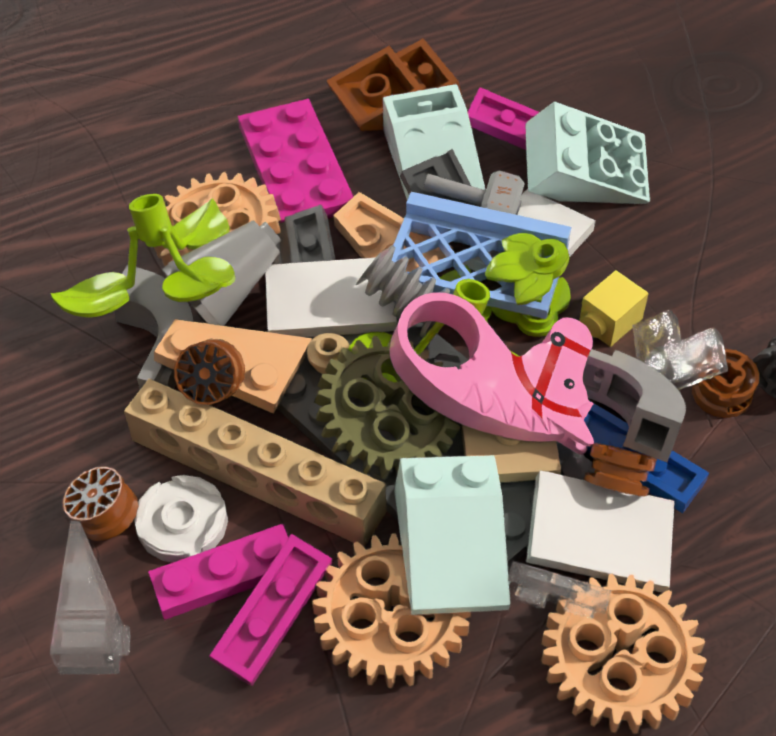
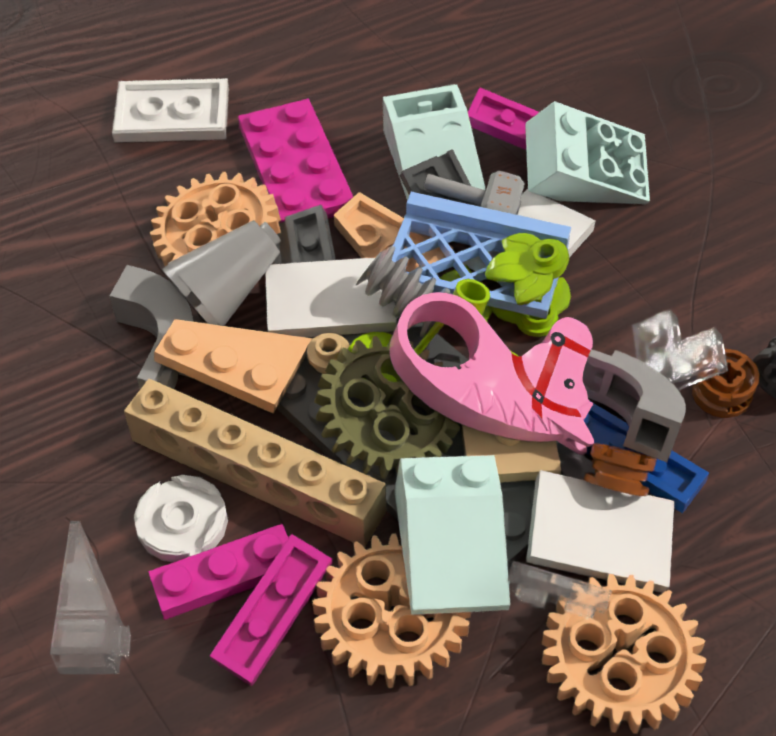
lime plant [51,194,236,317] -> none
dark orange wheel [63,466,139,541] -> none
dark orange wheel [174,338,245,405] -> none
dark orange slope [326,39,463,131] -> none
light yellow brick [579,270,648,347] -> none
none -> white tile [112,79,229,142]

